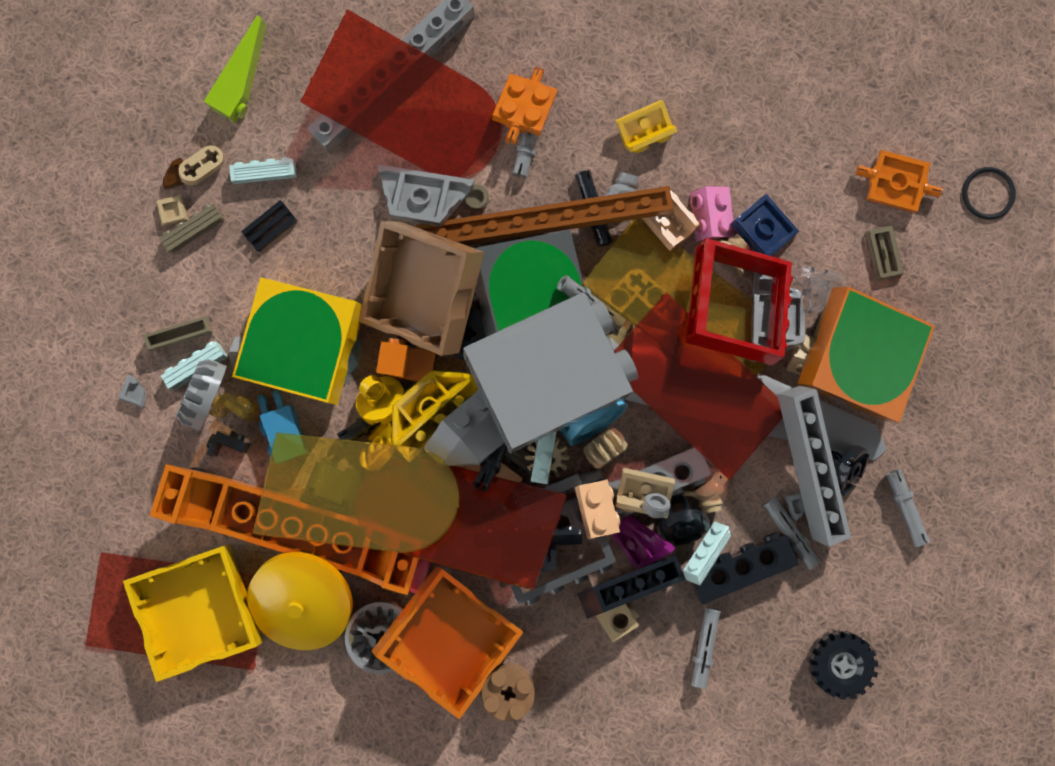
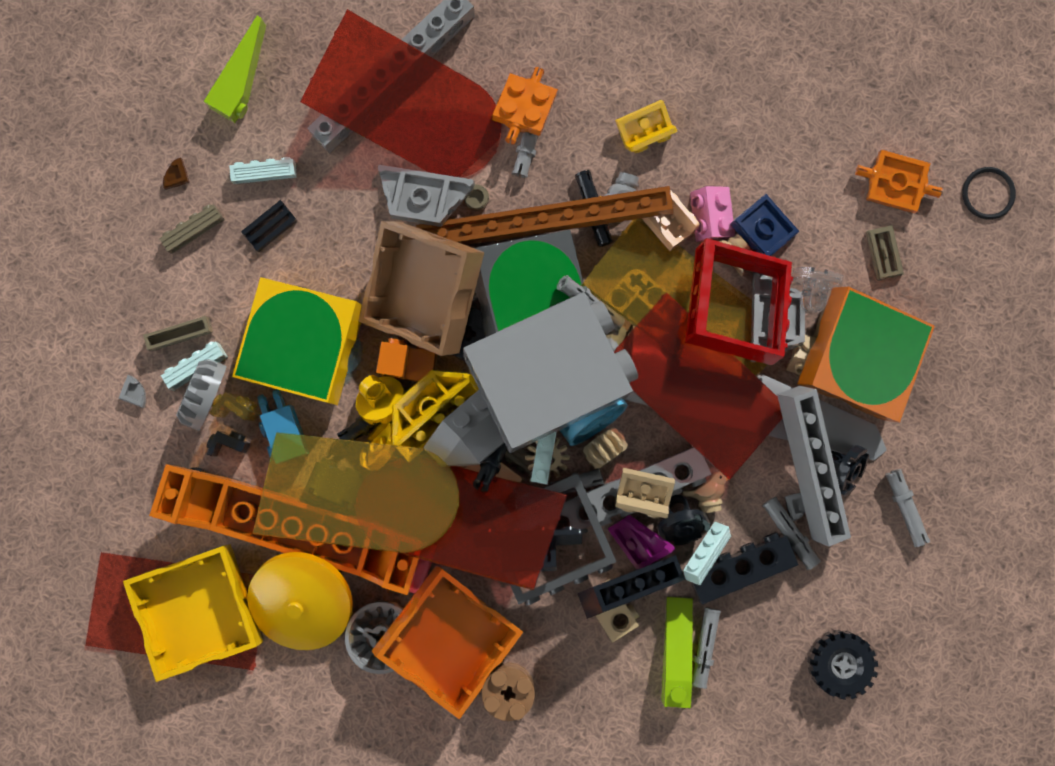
tan tile [156,195,188,227] -> none
tan beam [179,146,223,185] -> none
light grey tile [229,336,243,371] -> none
light nougat bracket [575,480,620,540] -> none
light grey tile [642,493,671,518] -> none
none -> lime slope [661,597,693,708]

